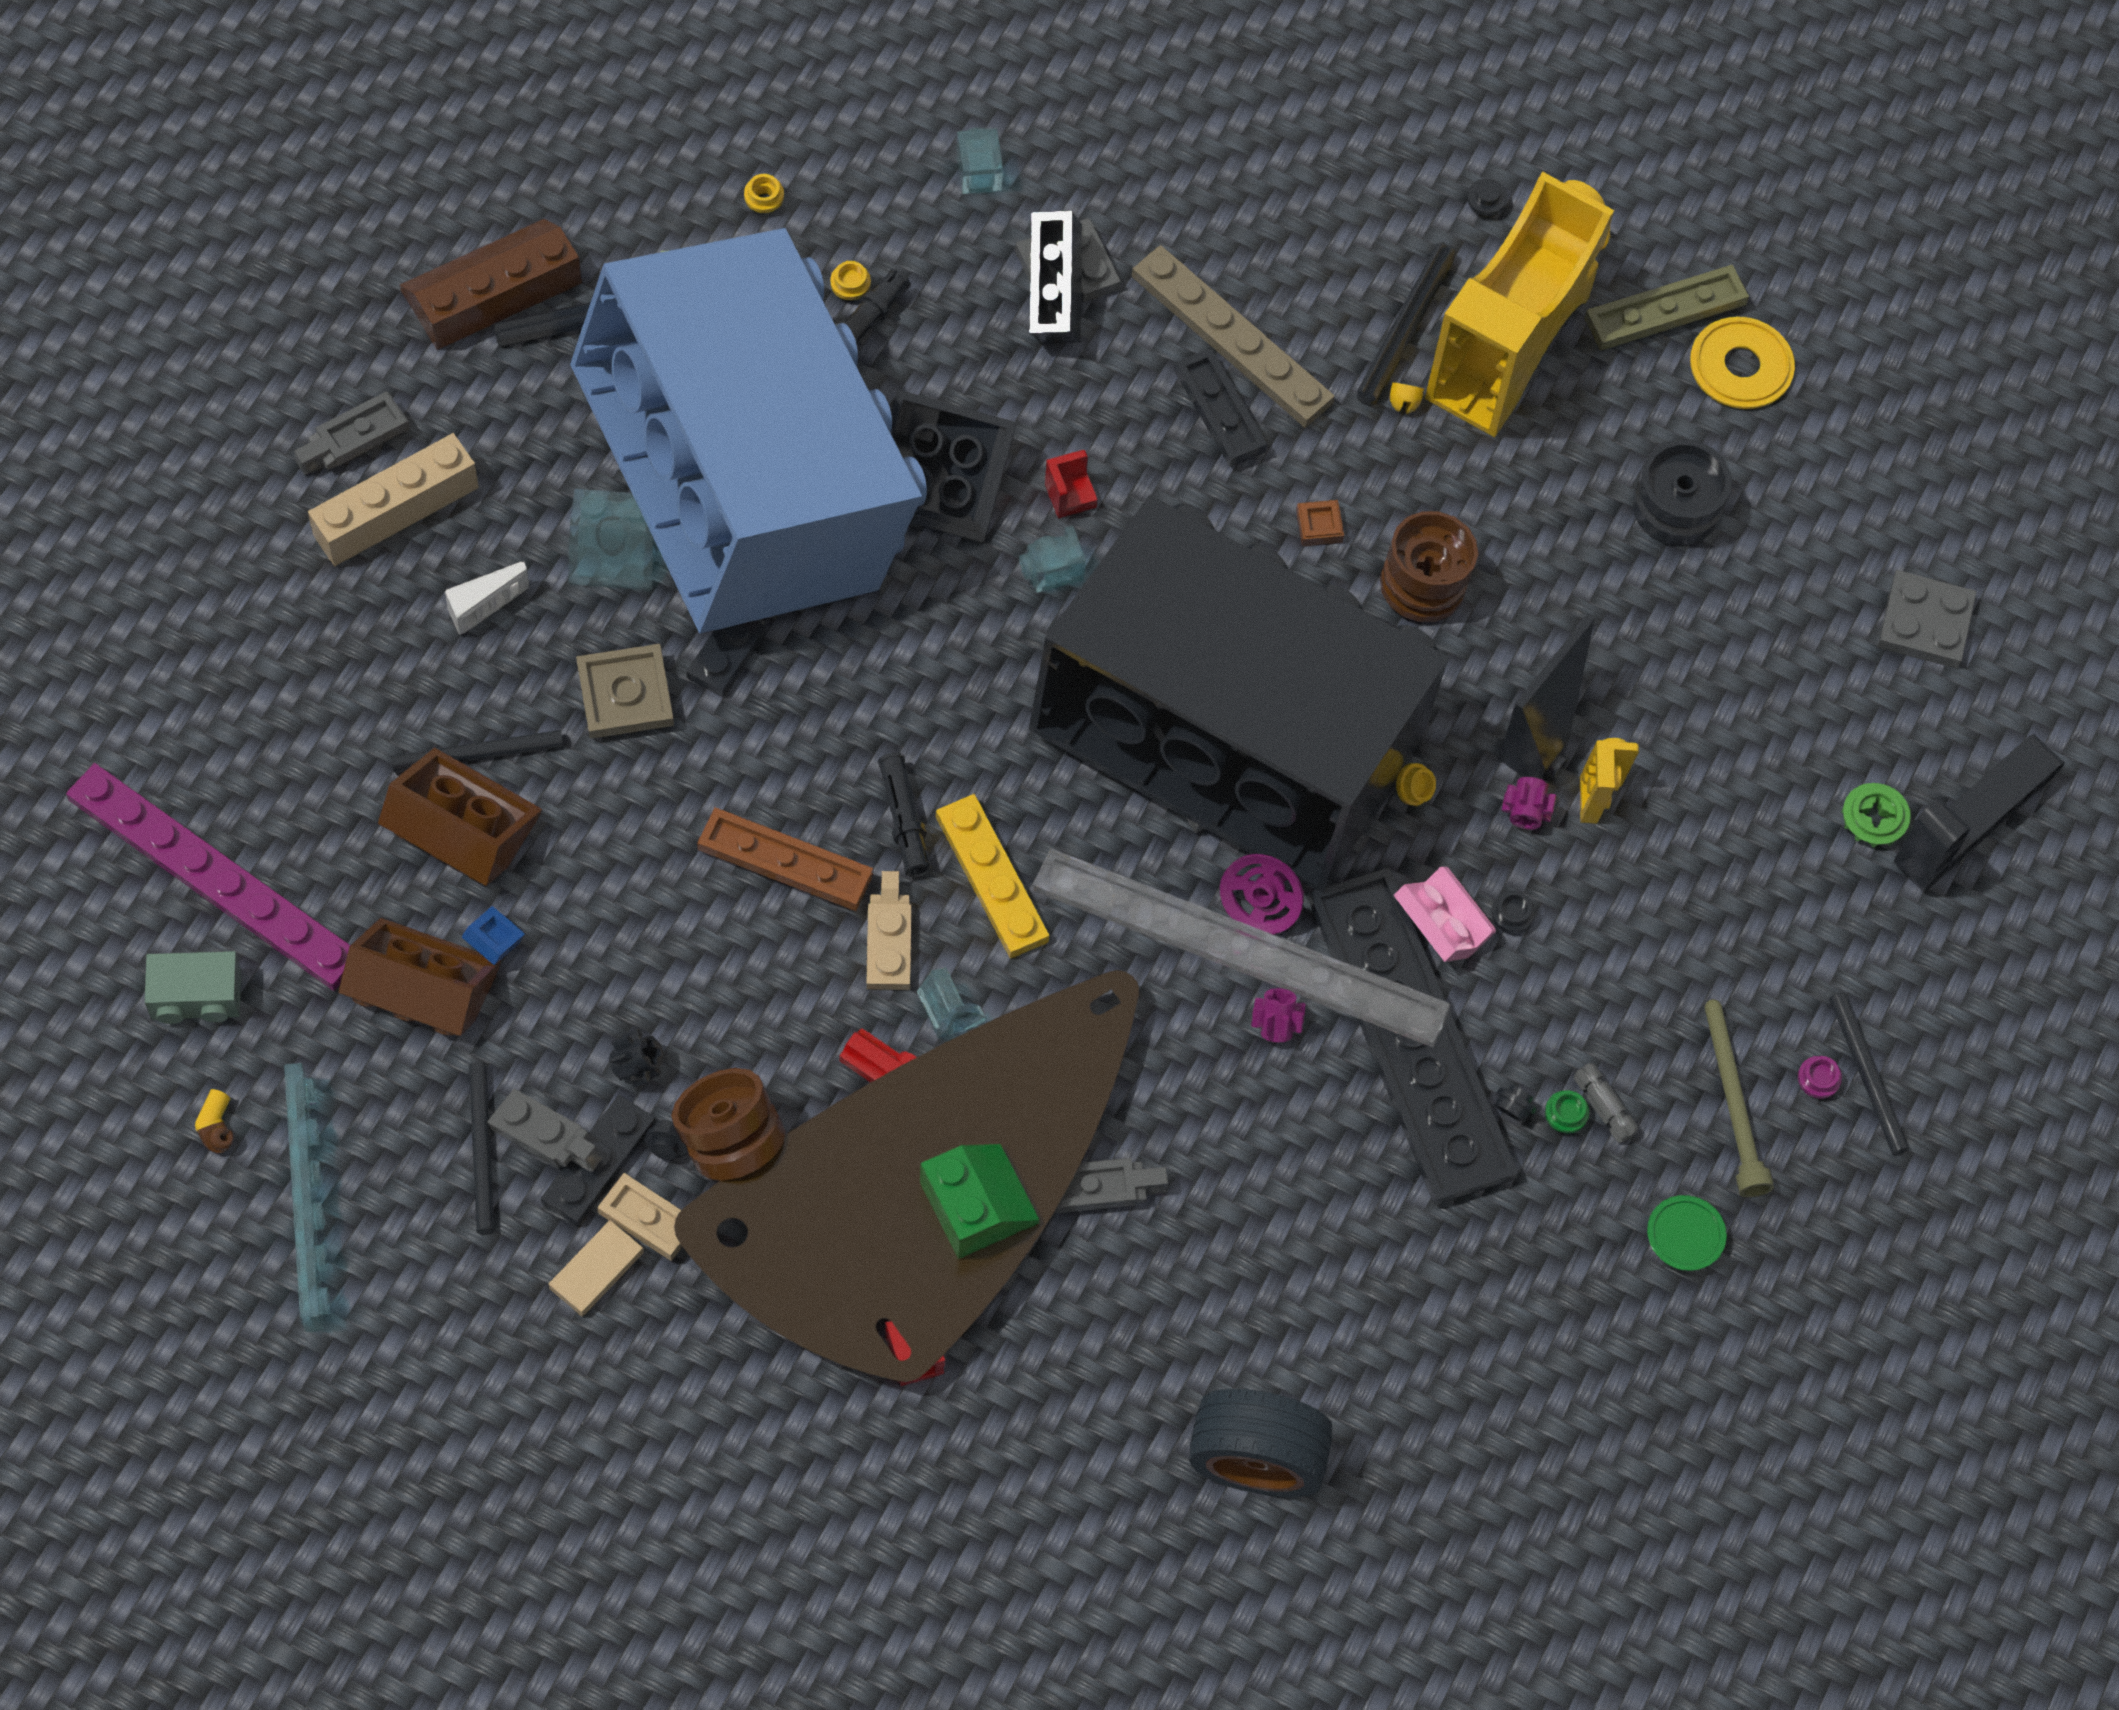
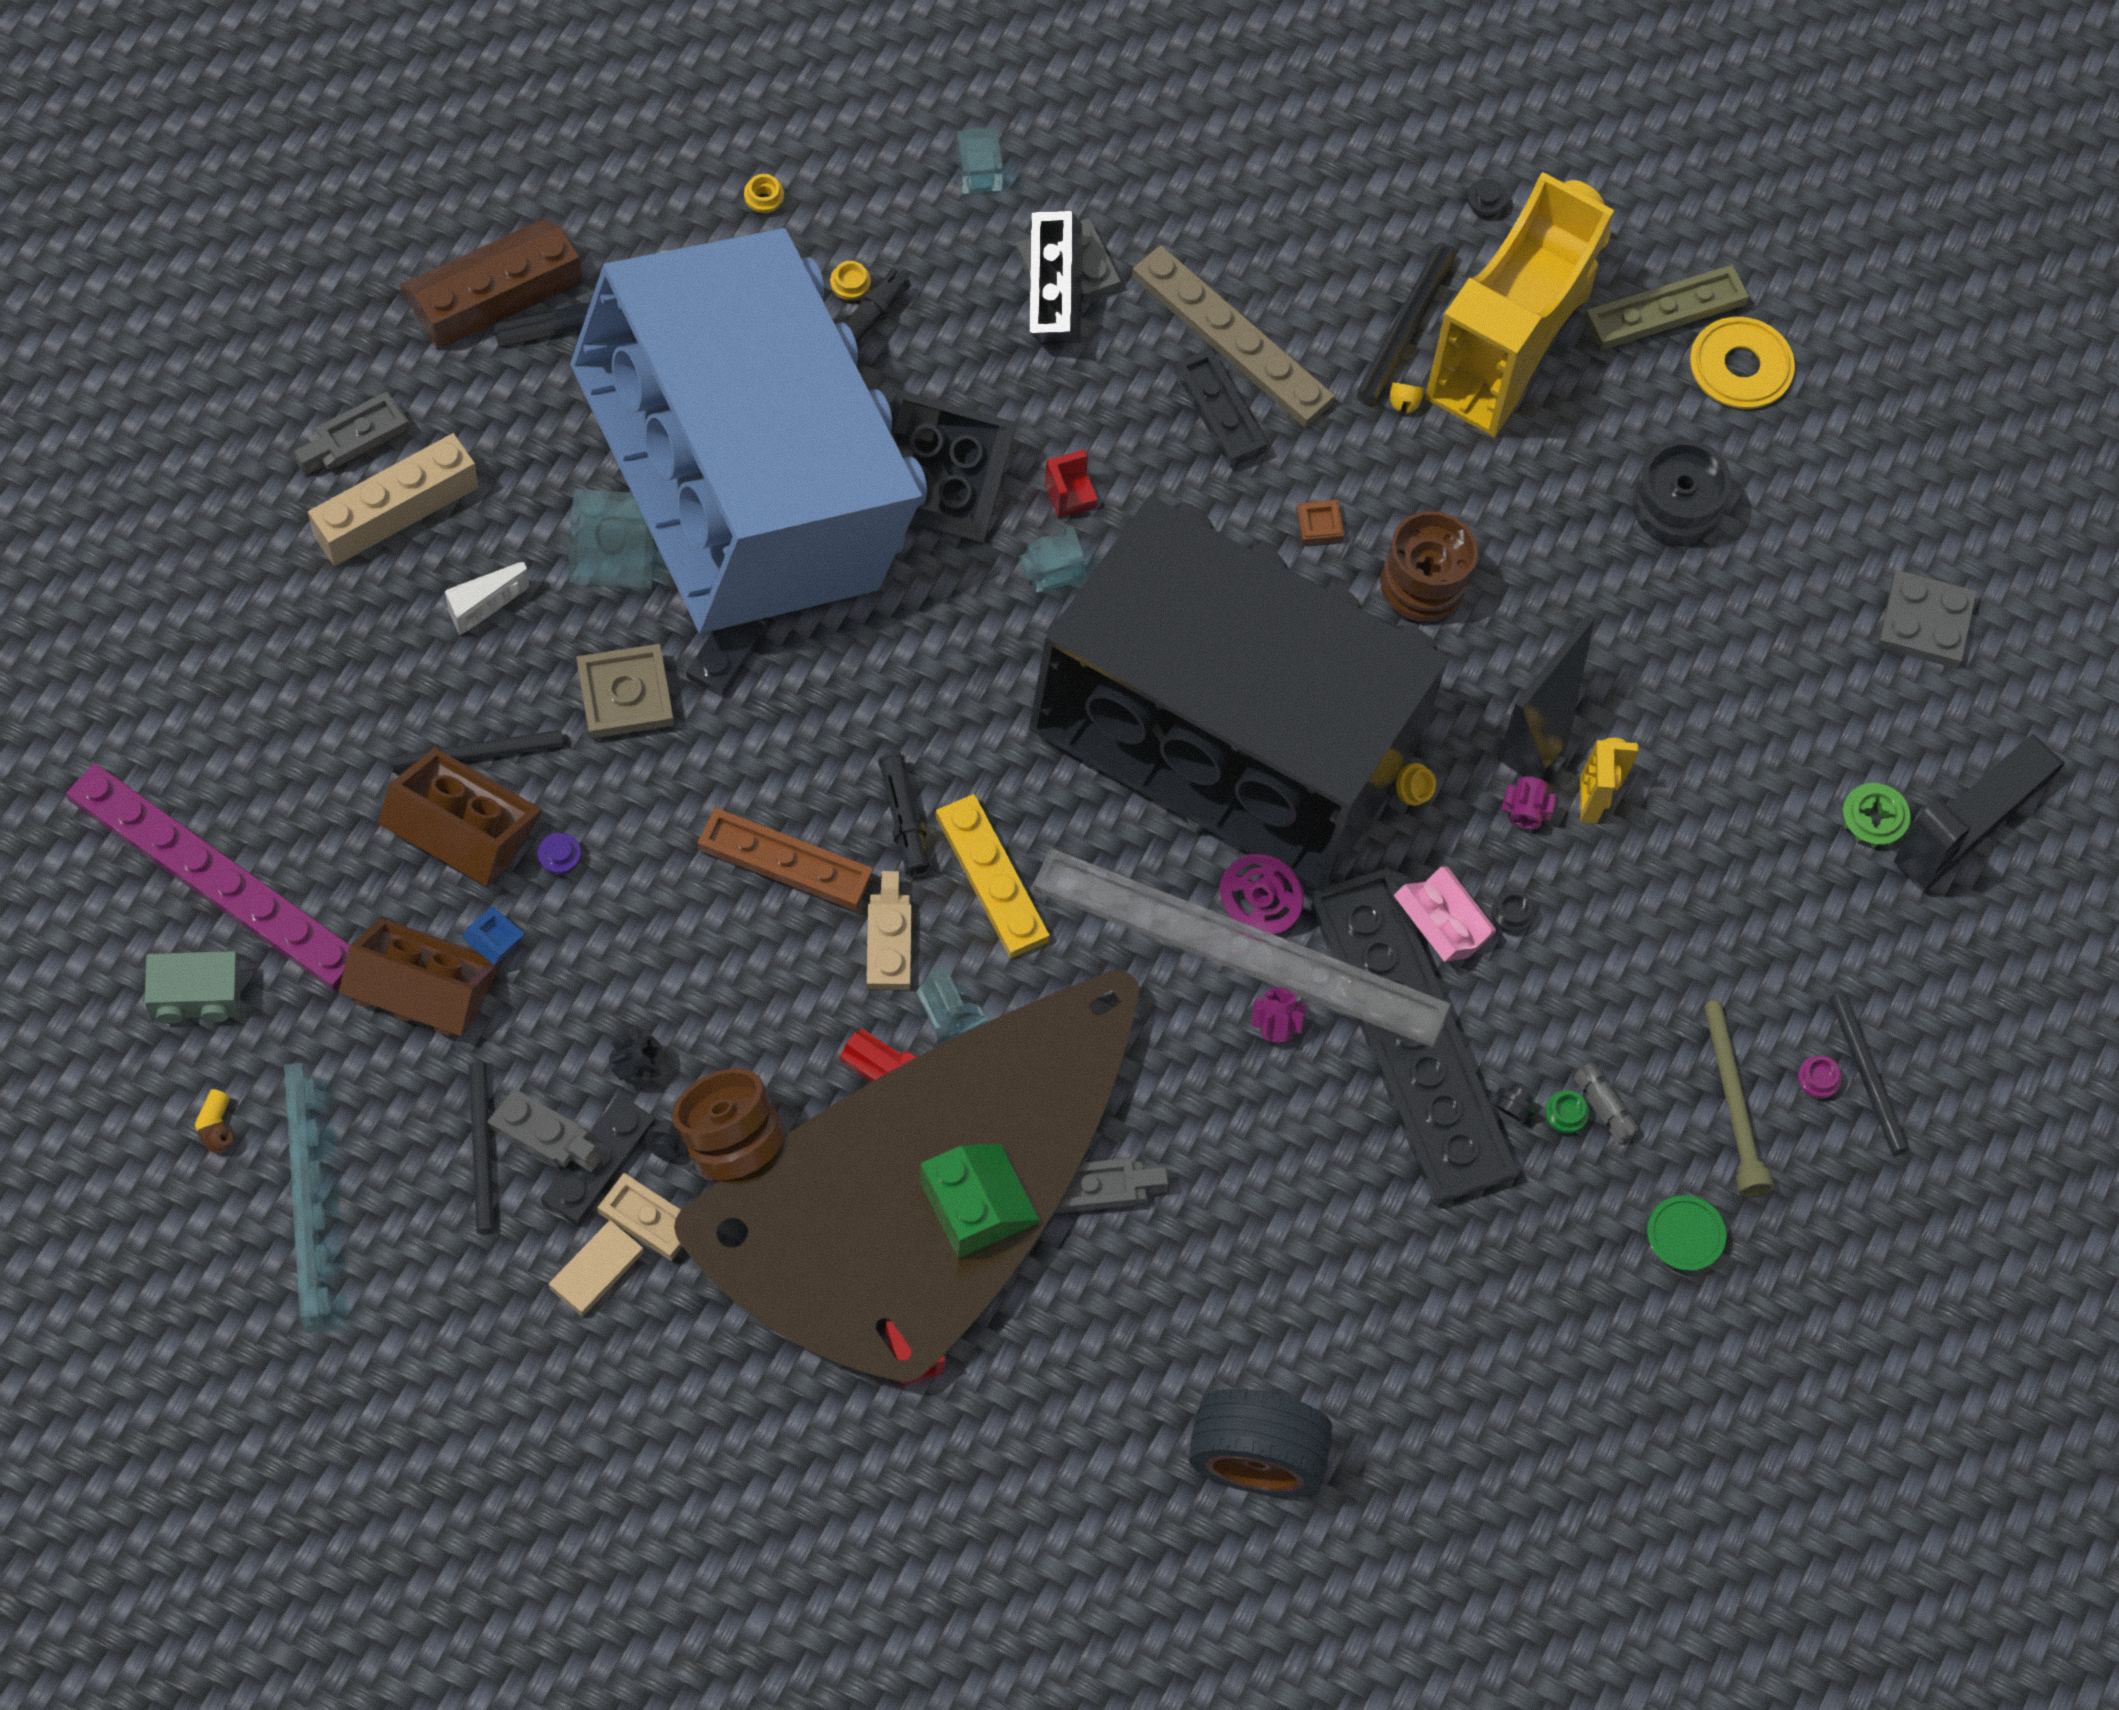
none -> dark purple plate [537,833,581,875]

